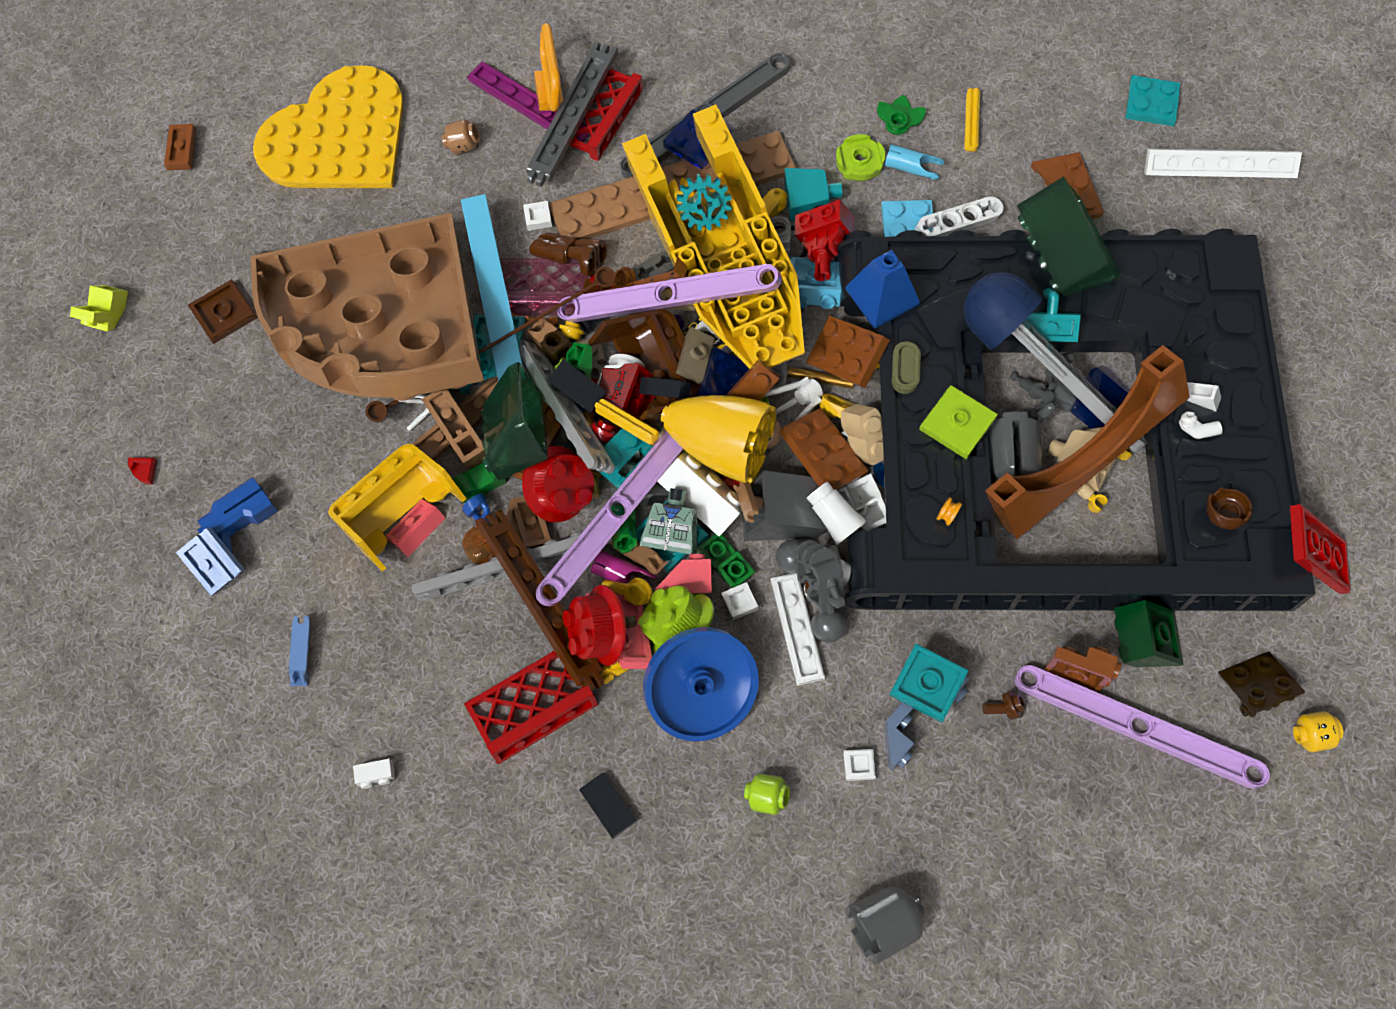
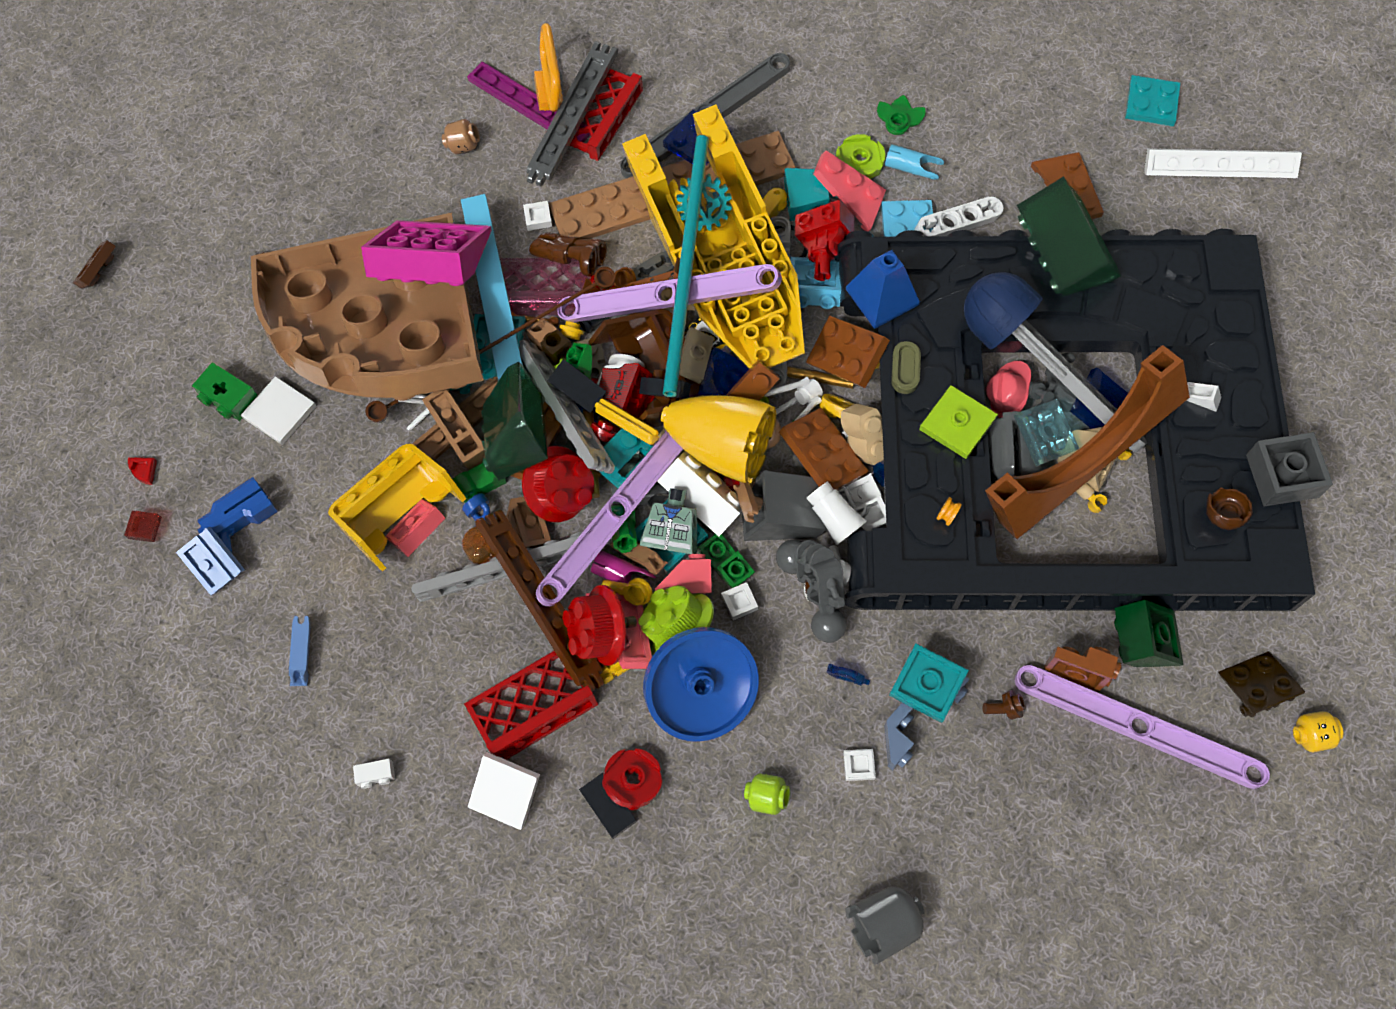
neon yellow brick [70,285,128,332] -> none
dark orange plate [164,124,197,170] -> none
reddish brown tile [188,279,258,344] -> none
yellow plate [253,65,404,188] -> none
white tile [770,574,825,686] -> none
yellow axle [964,88,980,152] -> none
teal plate [1026,288,1081,342] -> none
white arm [1179,412,1222,439] -> none
red tile [1290,504,1351,594] -> none
none -> reddish brown plate [73,240,116,288]
none -> clear red plate [124,510,162,542]
none -> green brick [192,362,258,422]
none -> white tile [241,376,317,445]
none -> dark pink slope [361,220,492,286]
none -> white tile [468,752,540,830]
none -> red plate [602,748,662,810]
none -> teal piece [663,135,709,397]
none -> coral wing [813,150,886,231]
none -> clear blue piece [826,664,870,686]
none -> coral piece [986,361,1031,418]
none -> clear light blue plate [1014,399,1079,466]
none -> dark grey brick [1246,432,1333,506]

